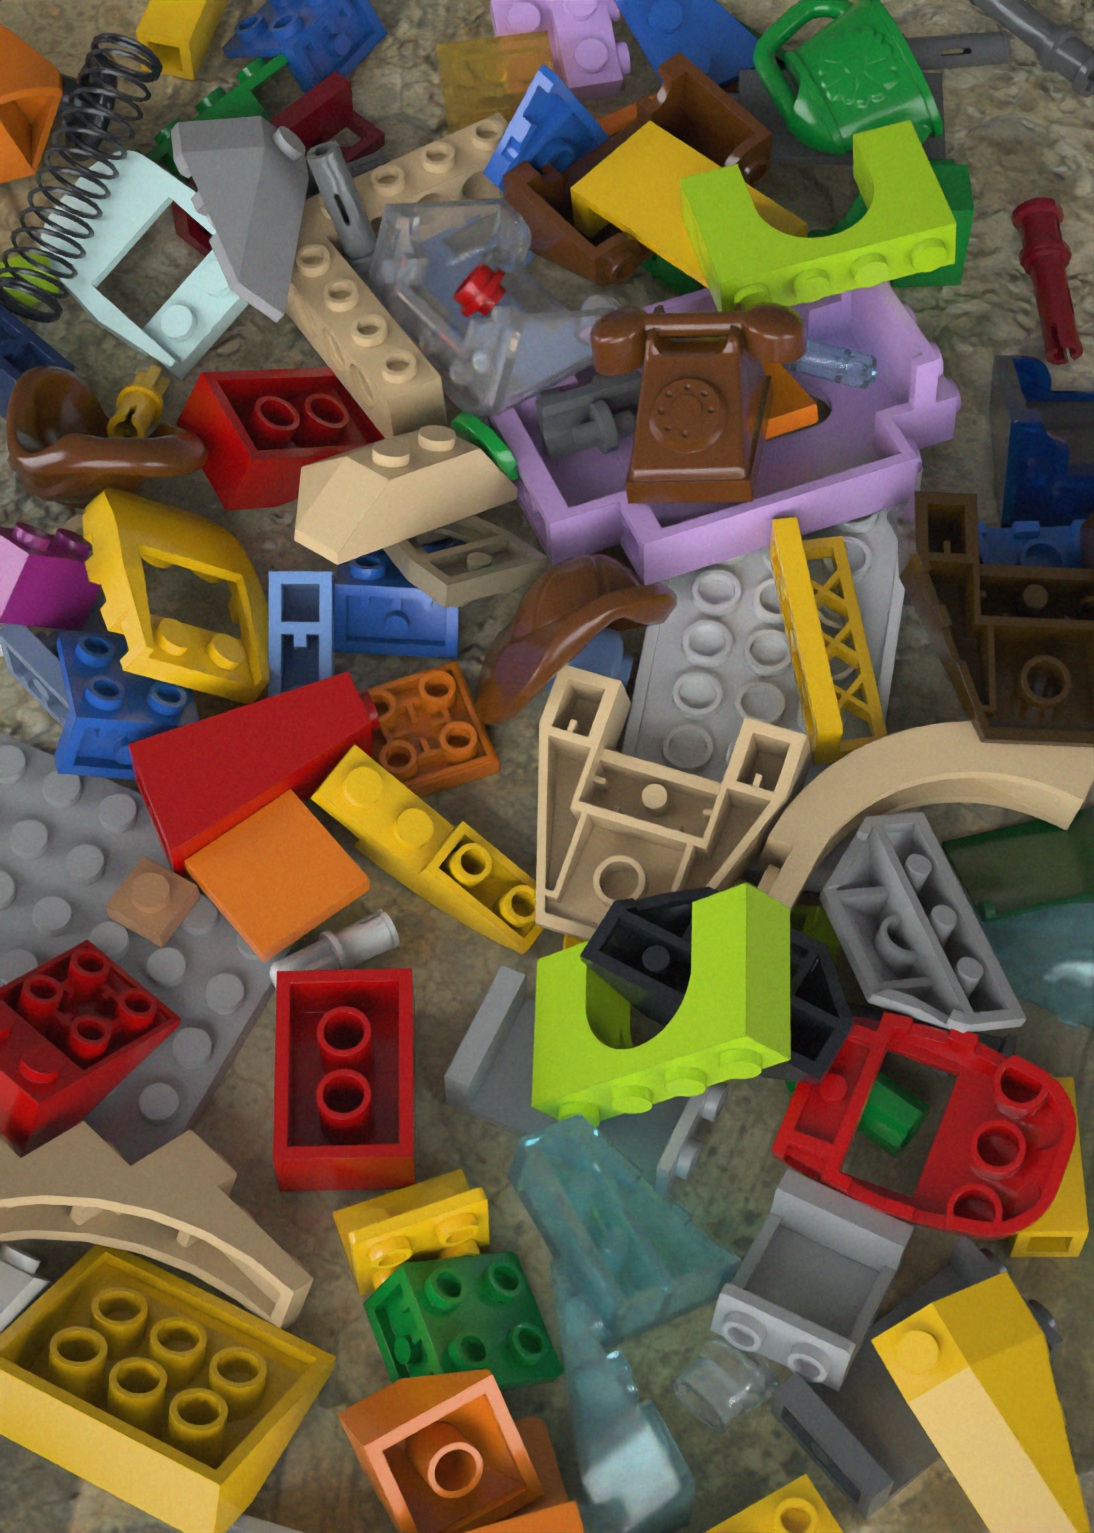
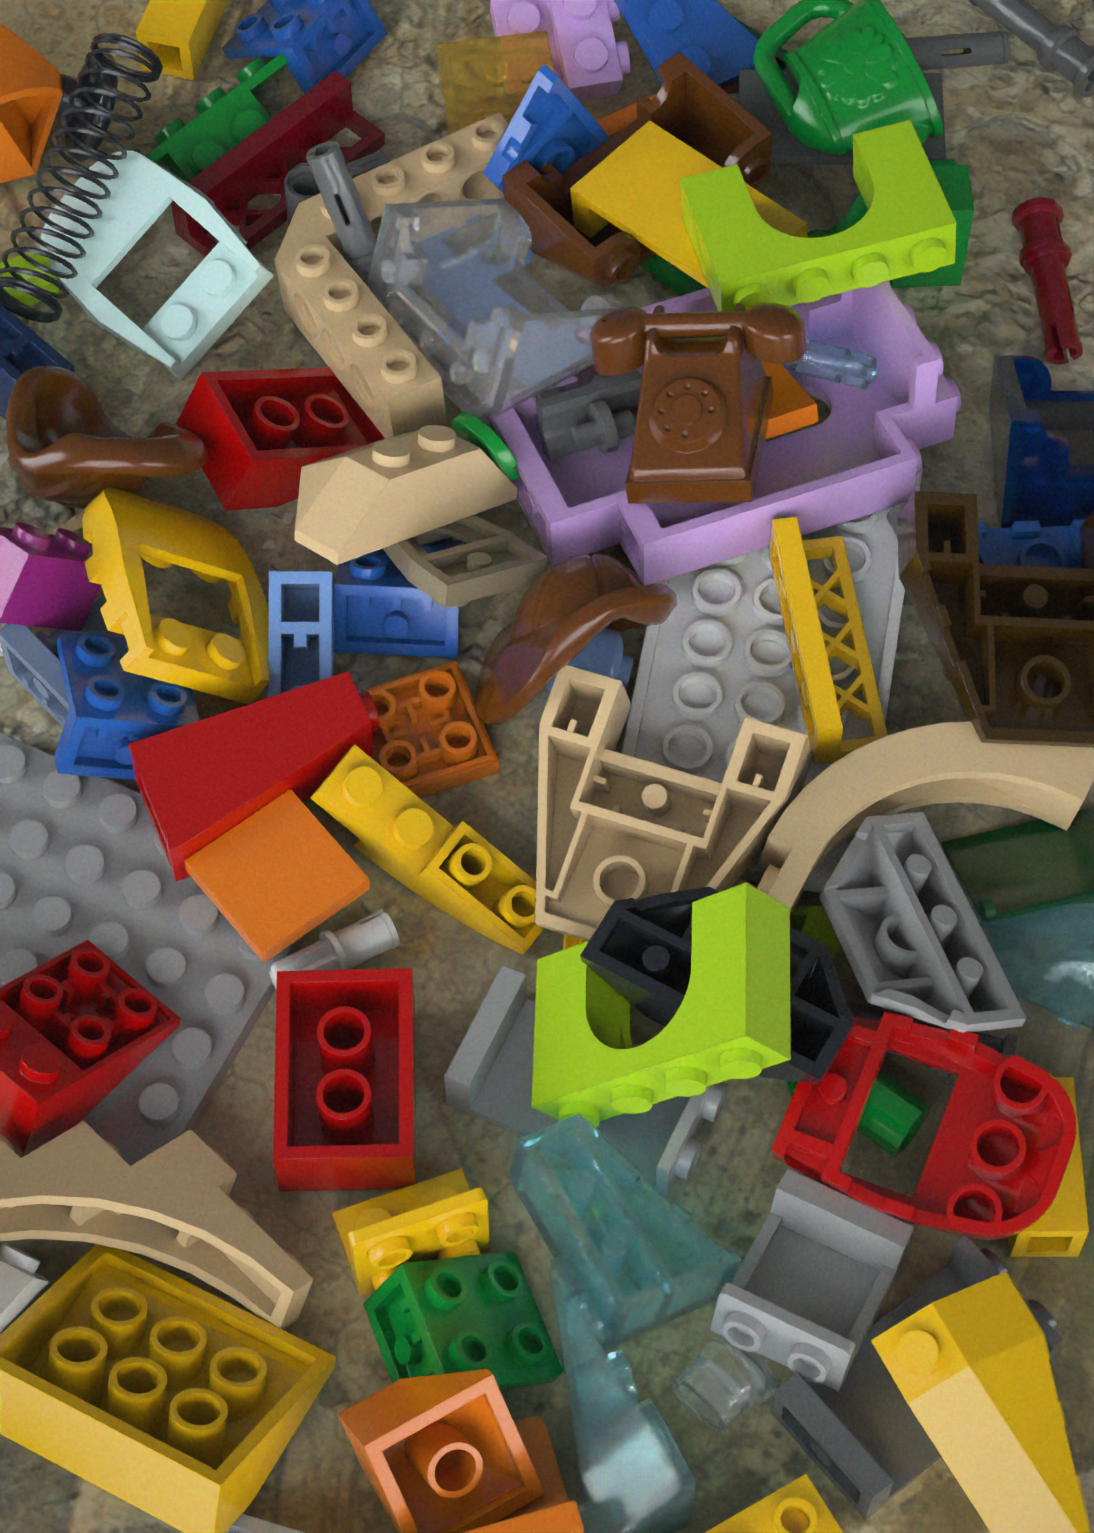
medium nougat plate [105,856,200,948] -> none
yellow axle [107,365,170,438] -> none
light grey wedge [171,116,309,323] -> none
red plate [452,261,506,318] -> none

